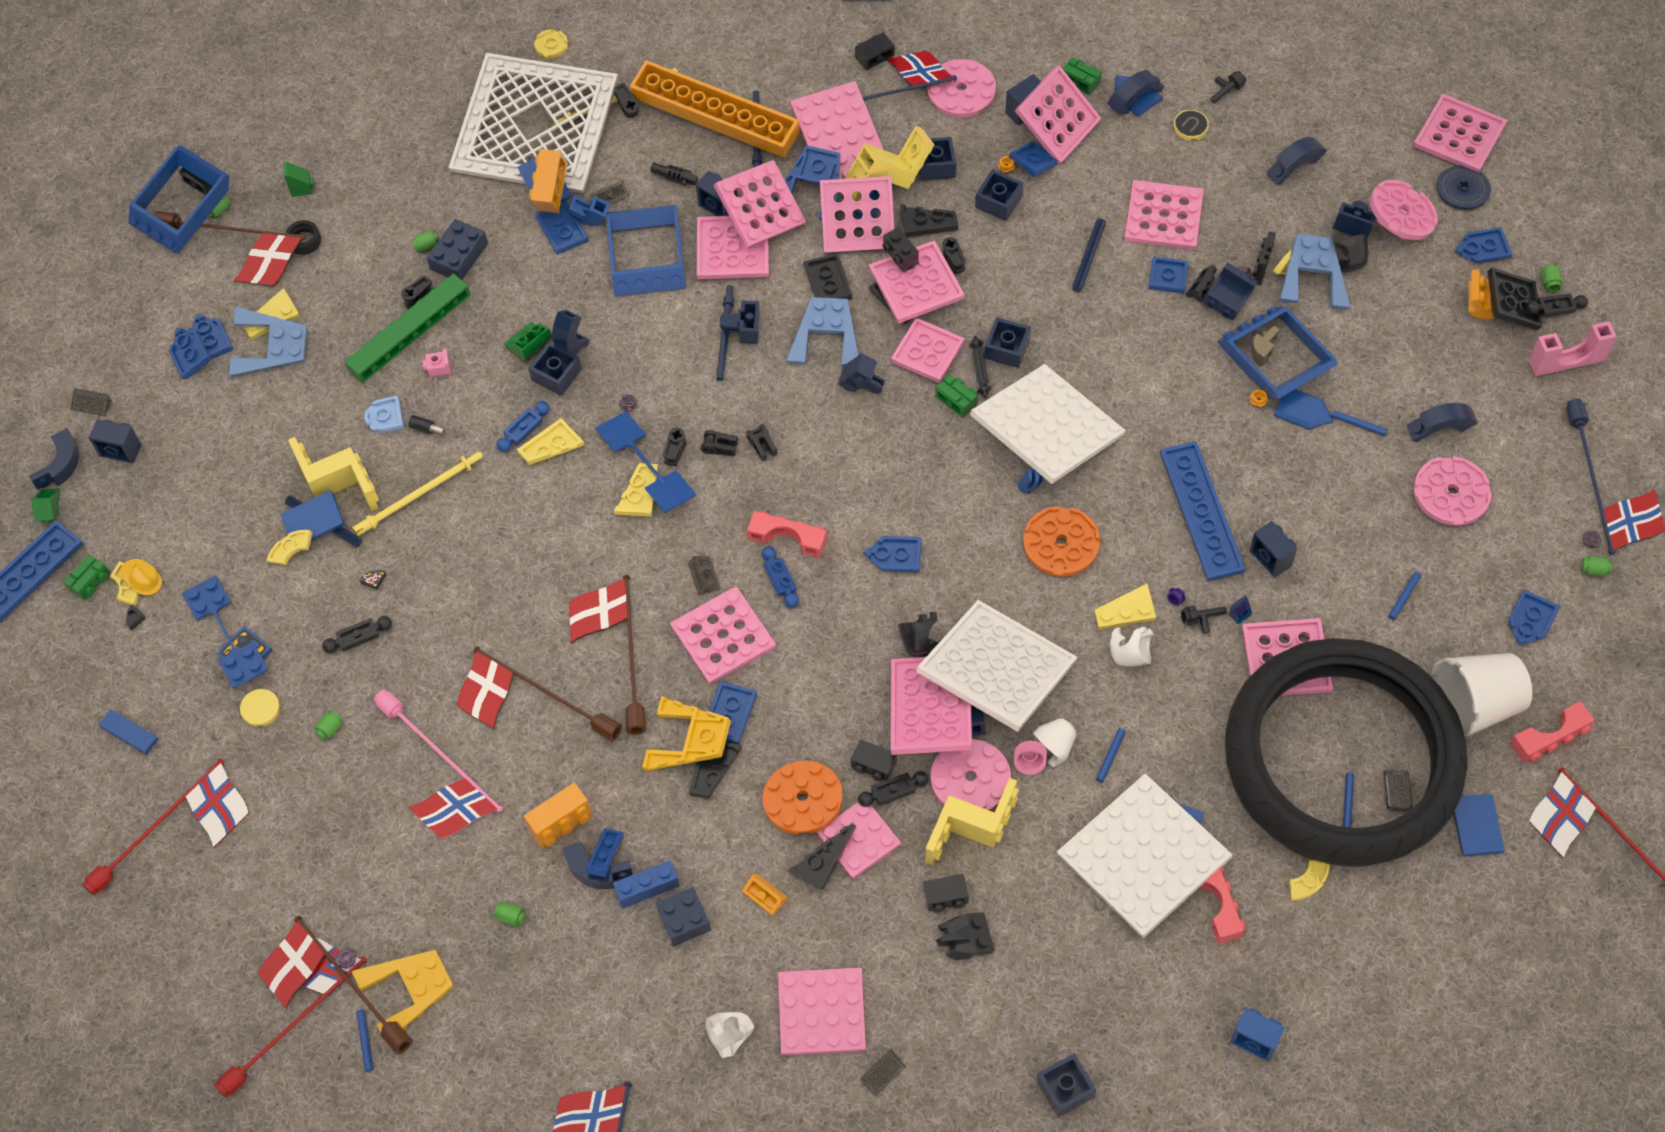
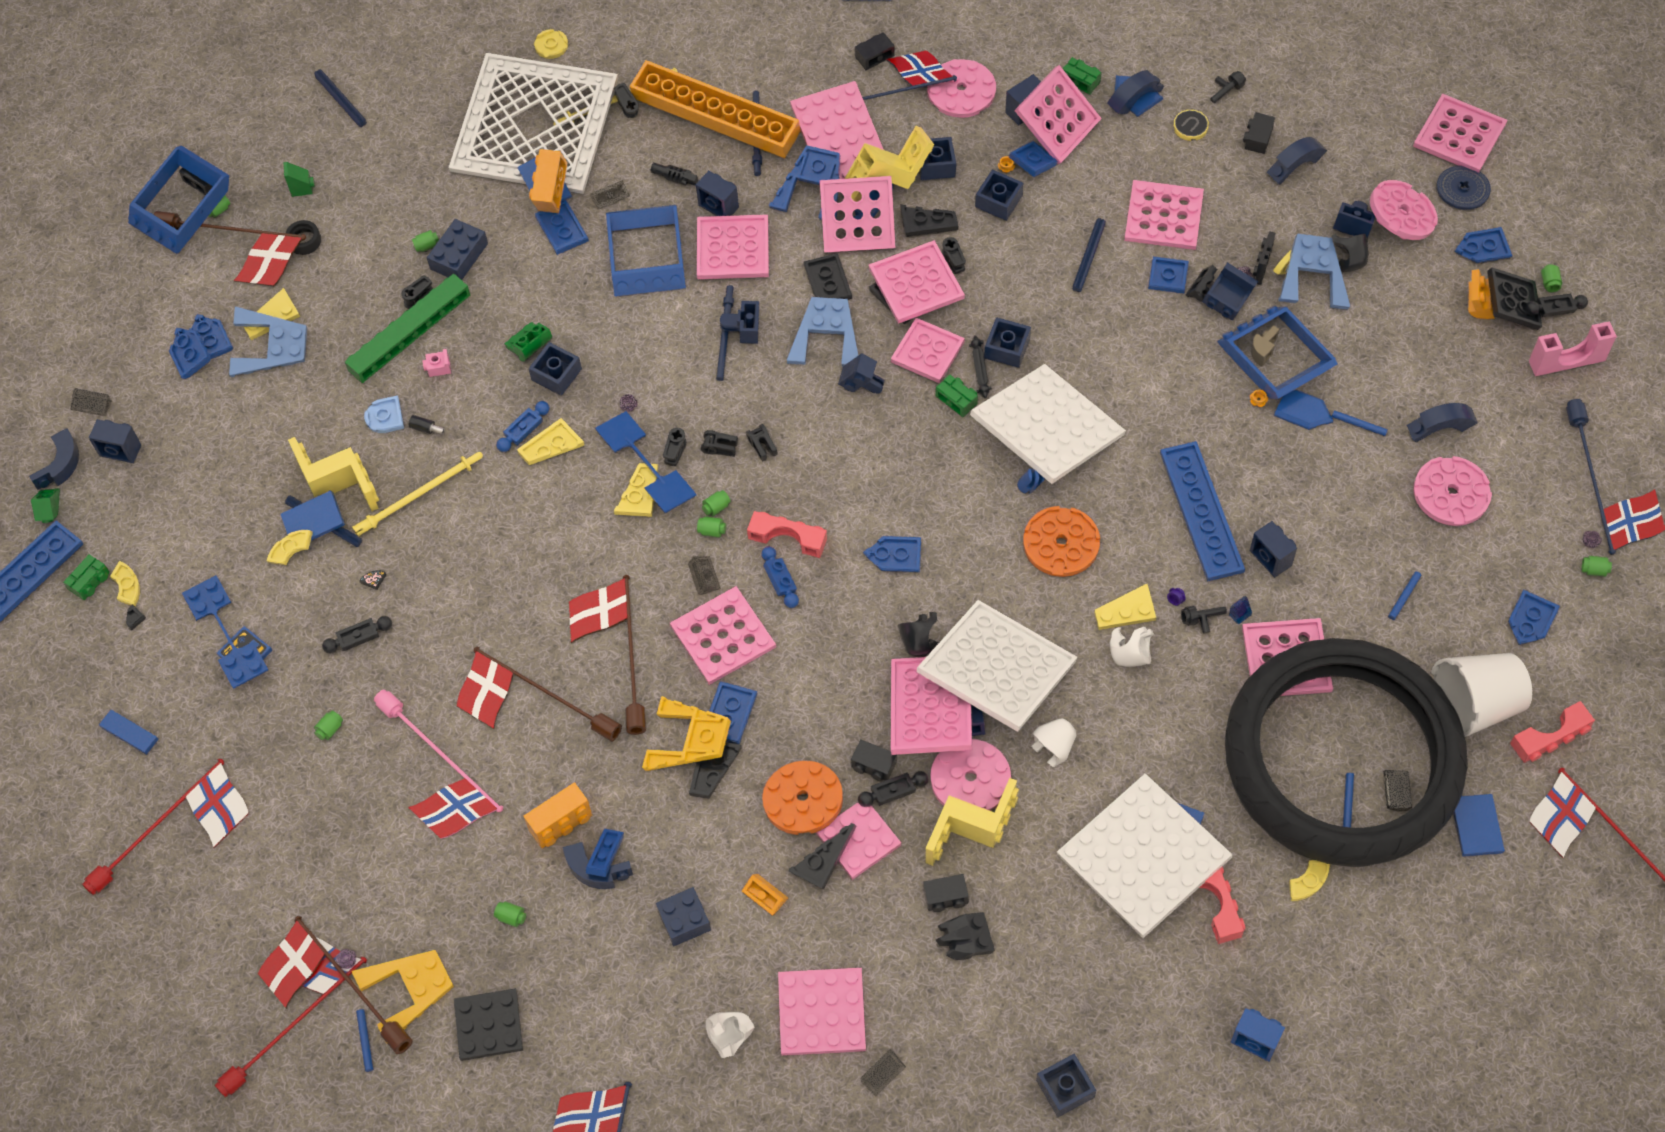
yellow piece [120,559,162,596] -> none
light yellow tile [240,689,280,727] -> none
dark blue arch [552,310,590,355] -> none
blue brick [567,195,610,226] -> none
blue brick [613,860,680,909] -> none
bright pink piece [713,160,806,248] -> none
black brick [882,227,919,272] -> none
bright pink piece [1014,740,1047,775] -> none
blue bar [1096,728,1126,783] -> none
none -> dark blue axle [314,69,367,127]
none -> black plate [454,988,523,1061]
none -> bright green brick [697,517,726,538]
none -> bright green brick [702,490,731,517]
none -> black brick [1243,112,1275,154]

